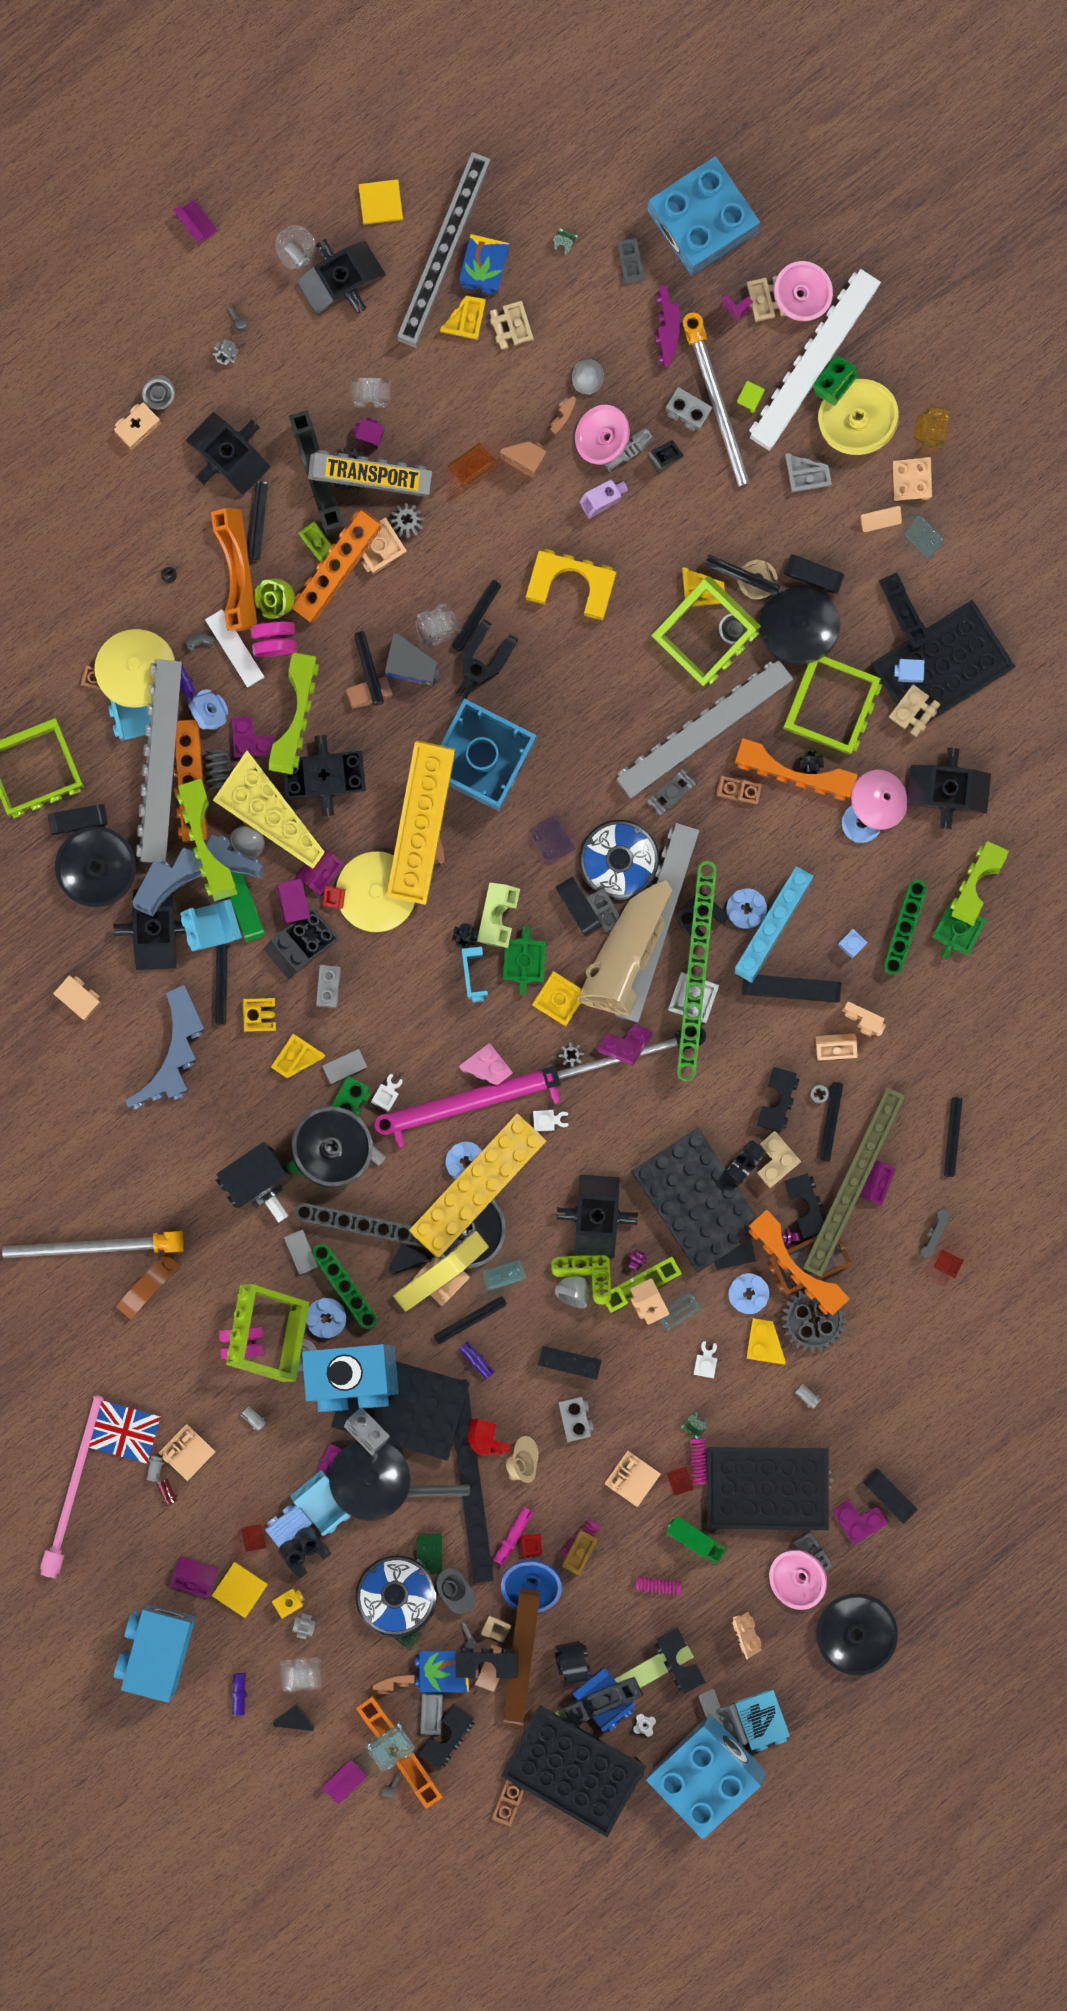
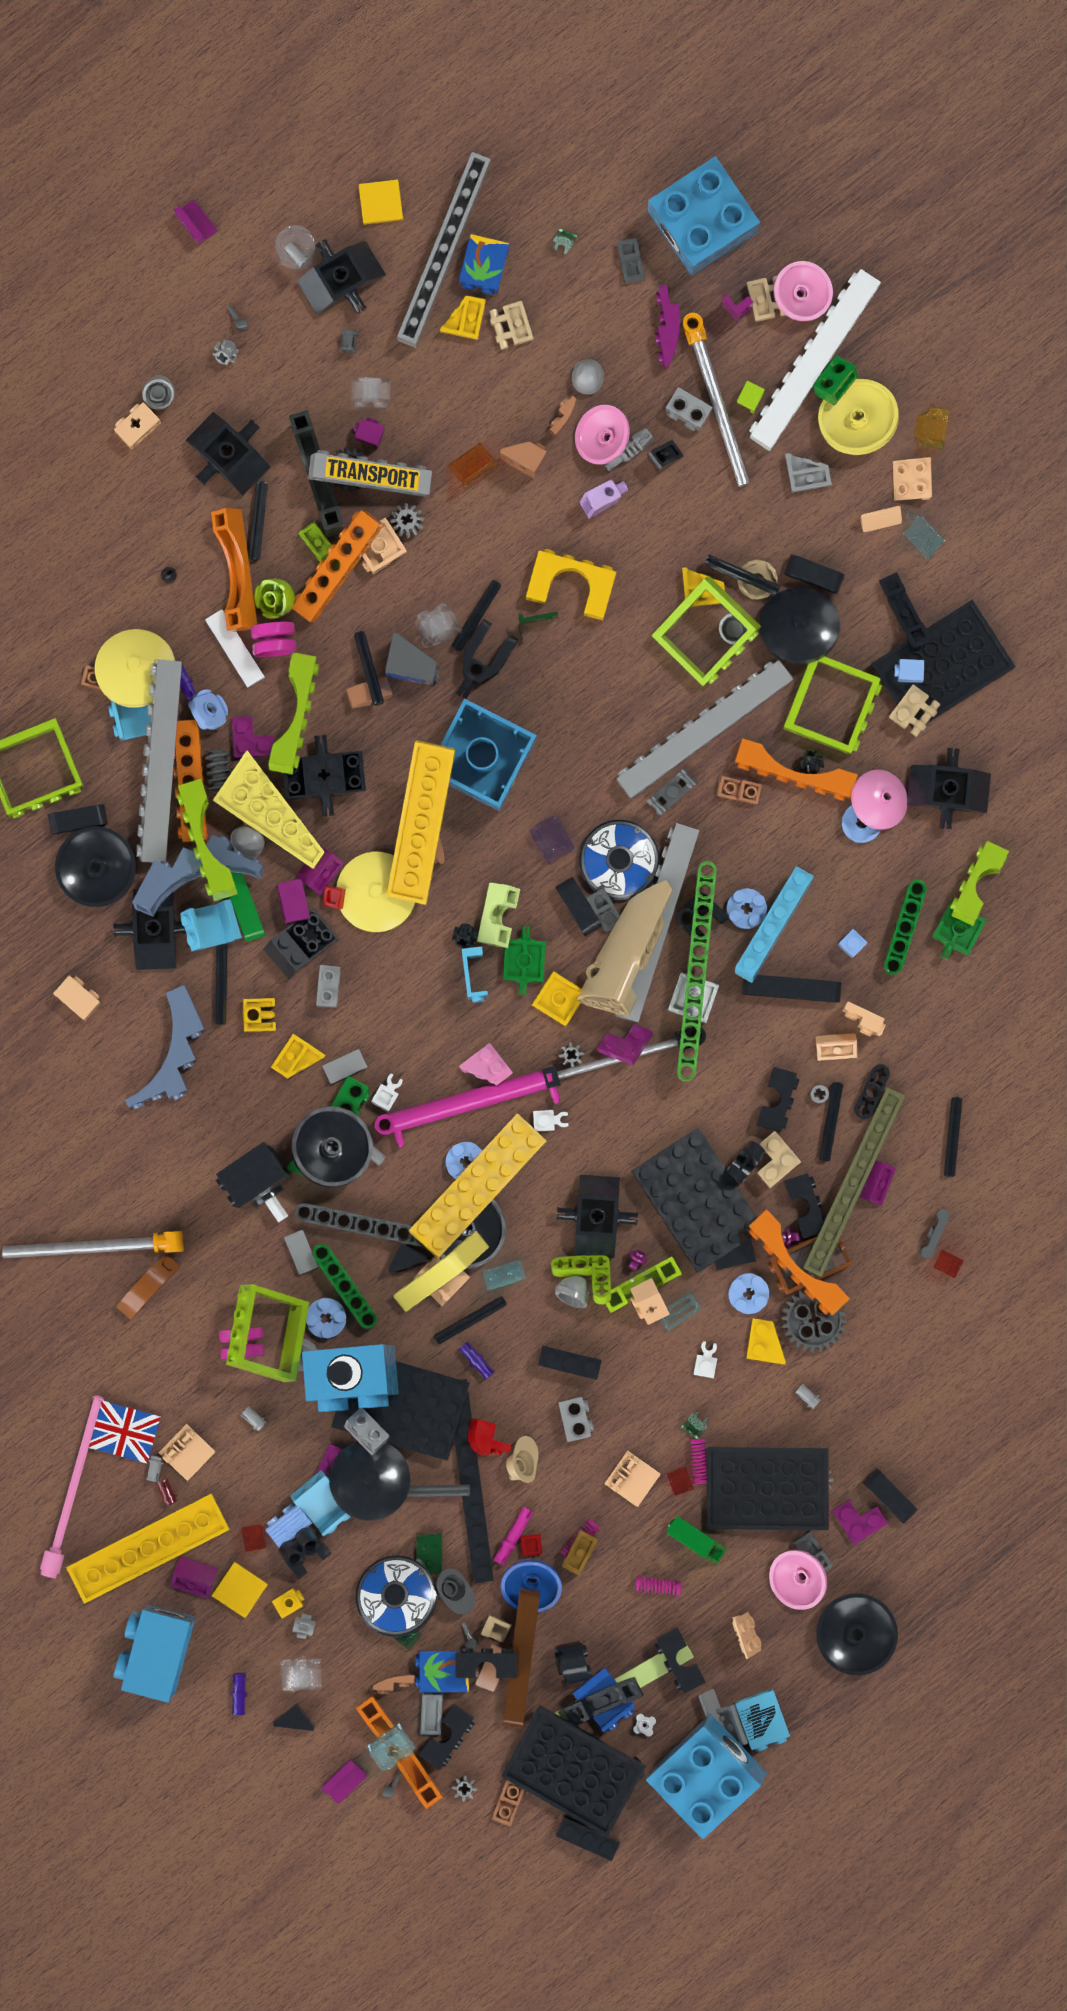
dark grey arm [185,633,215,651] -> none
none -> yellow plate [66,1493,230,1604]
none -> dark grey bush [339,330,359,354]
none -> light grey gear [452,1775,477,1802]
none -> dark green piece [518,612,558,644]
none -> black arch [556,1815,620,1861]
none -> black beam [854,1064,890,1119]

